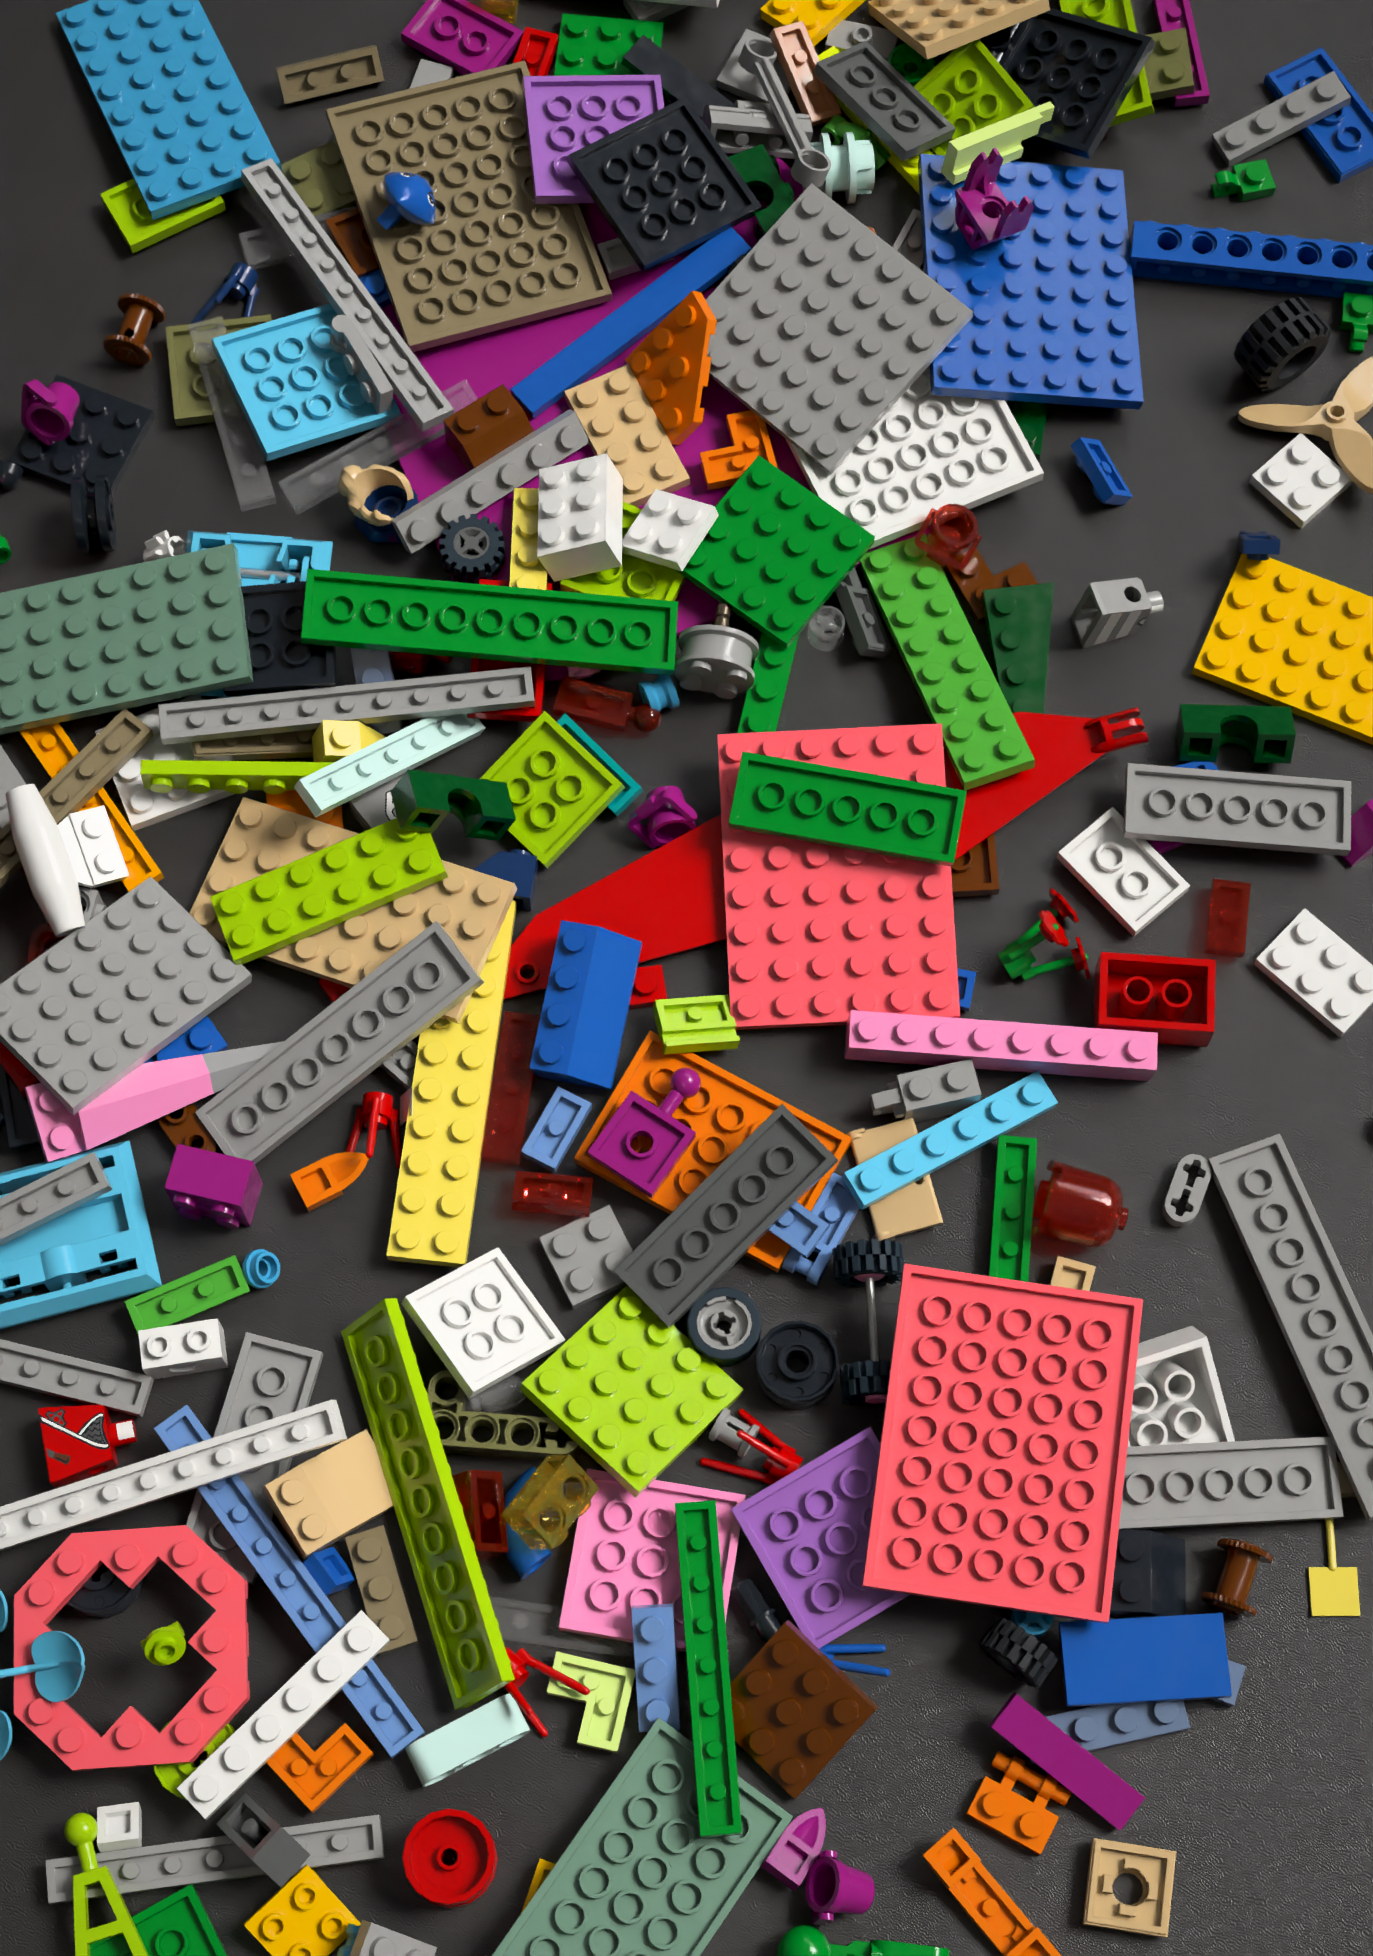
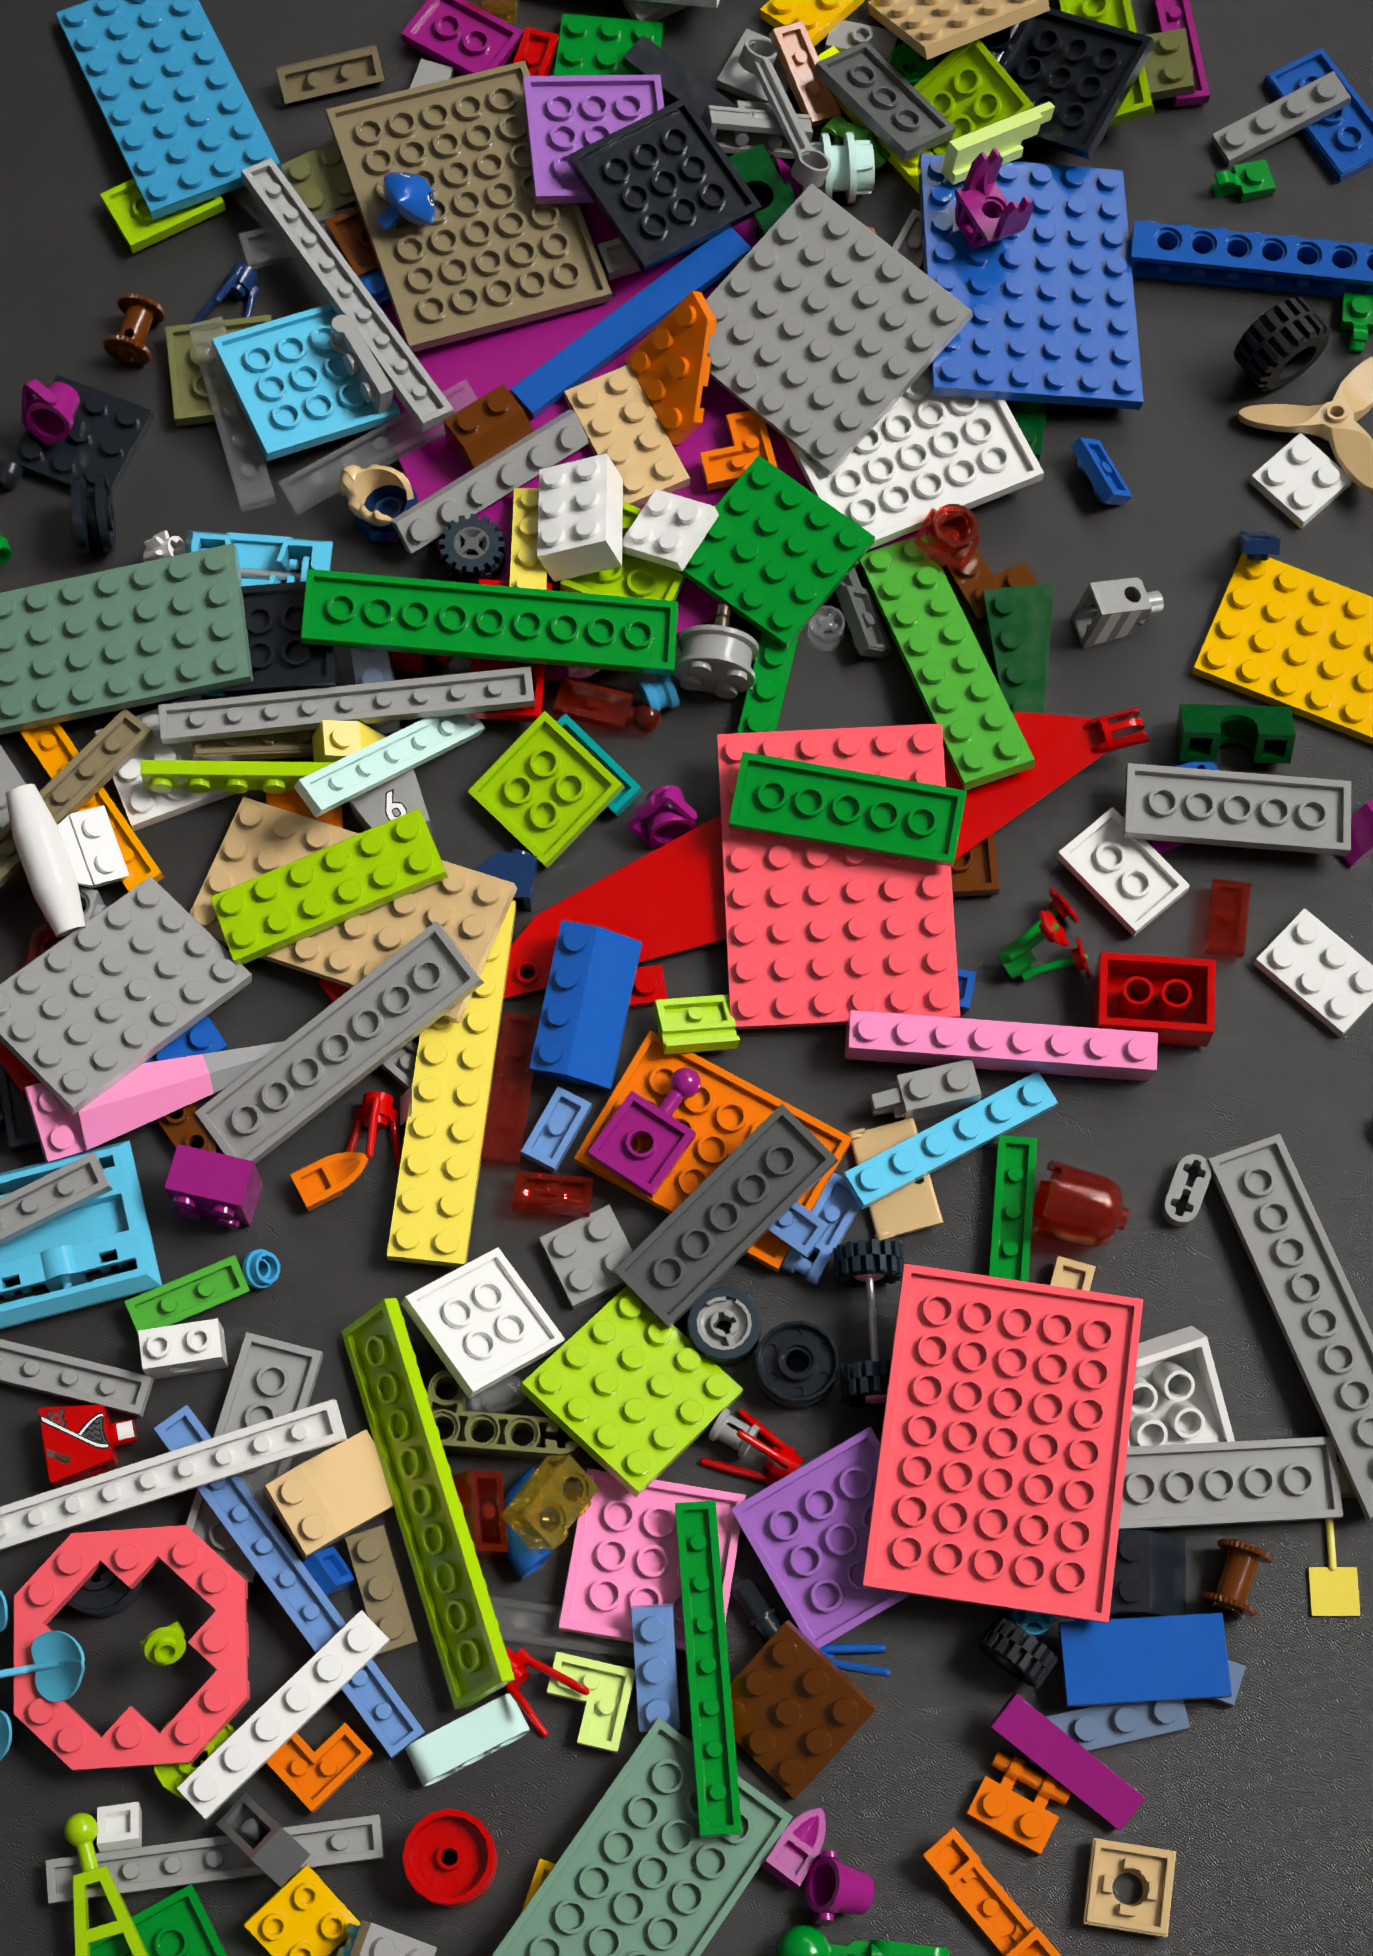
dark green arch [391,770,516,841] -> none

